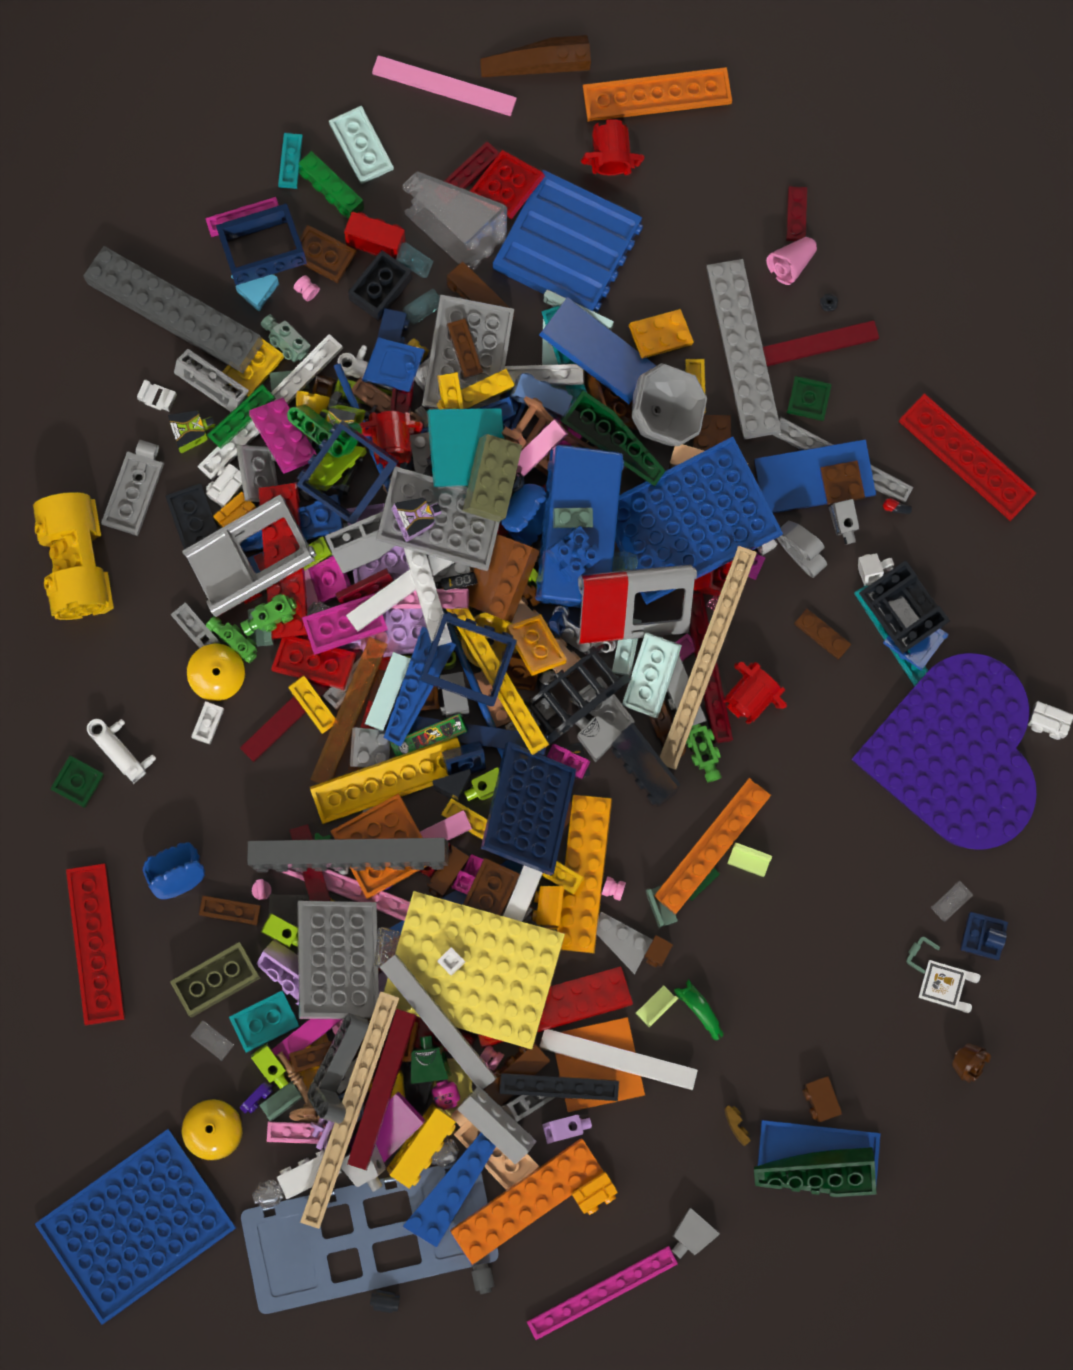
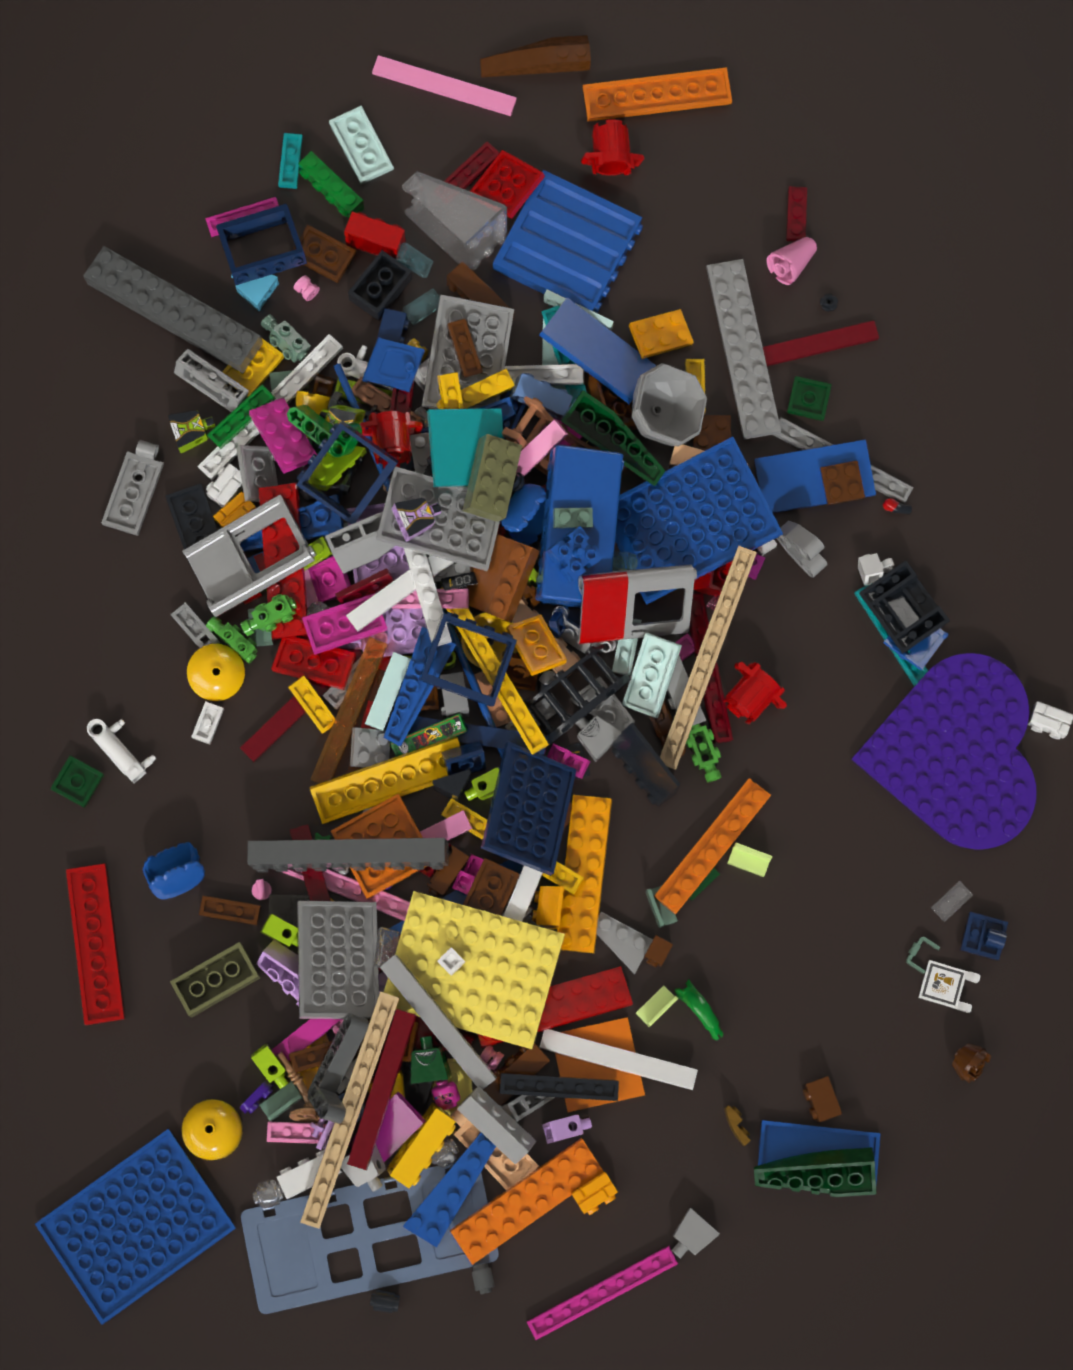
yellow cylinder [33,493,114,620] -> none
white piece [137,380,177,412] -> none
clear plate [191,1021,234,1061] -> none
teal plate [229,991,300,1053] -> none
bright pink wheel [602,876,626,901] -> none
reddish brown plate [794,609,851,660] -> none
light grey torso [828,499,859,545] -> none
red plate [898,393,1036,521] -> none

